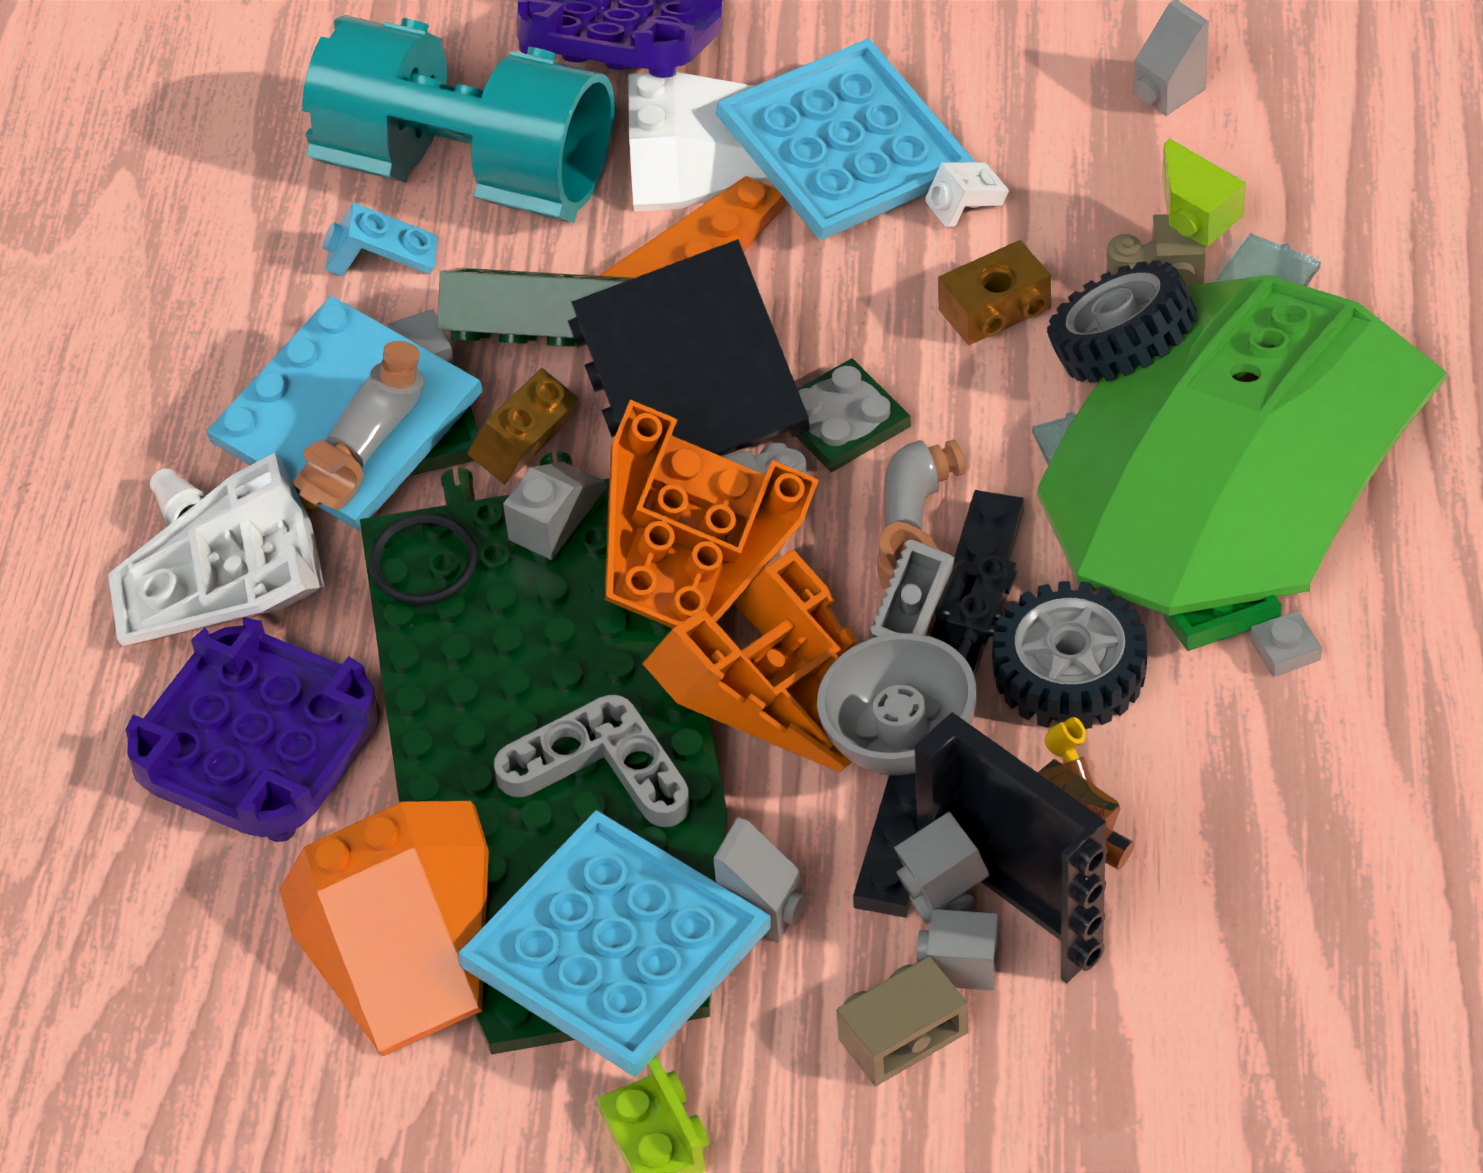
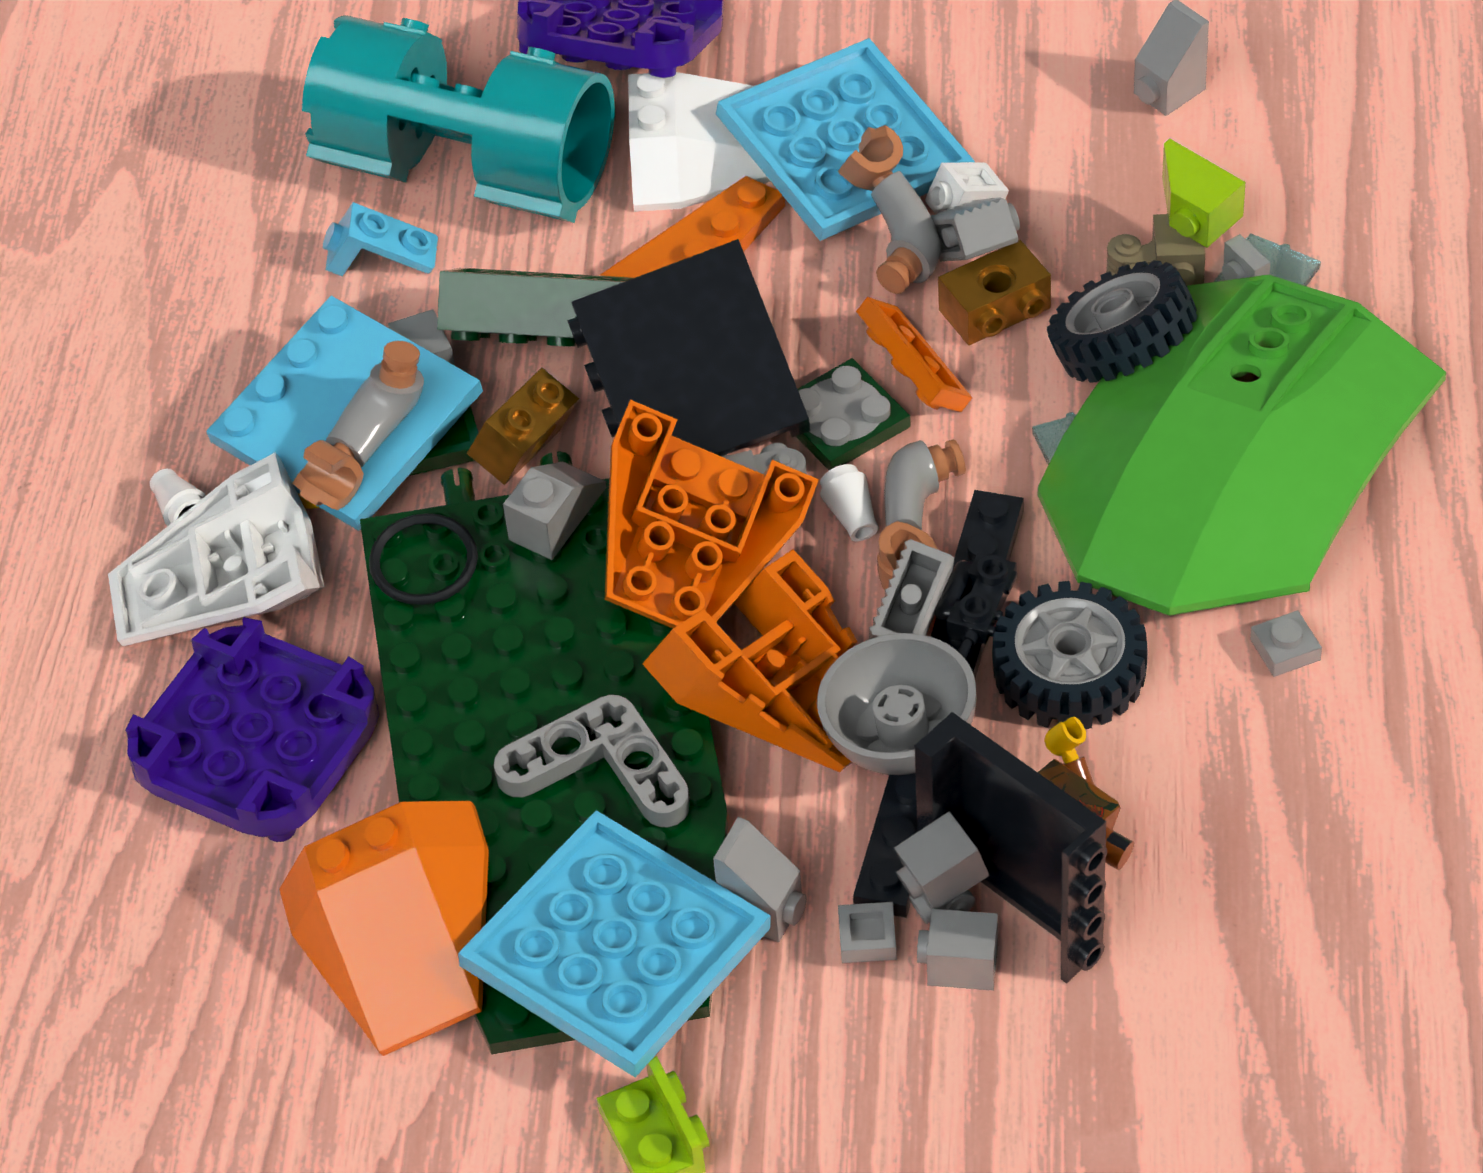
dark tan brick [836,956,968,1087] -> none
green plate [1164,595,1281,651] -> none
none -> white cone [820,464,879,542]
none -> piece [838,125,941,294]
none -> light grey plate [838,902,897,963]
none -> orange plate [856,297,972,412]
none -> light grey brick [931,197,1020,262]
none -> light grey plate [1222,234,1270,280]

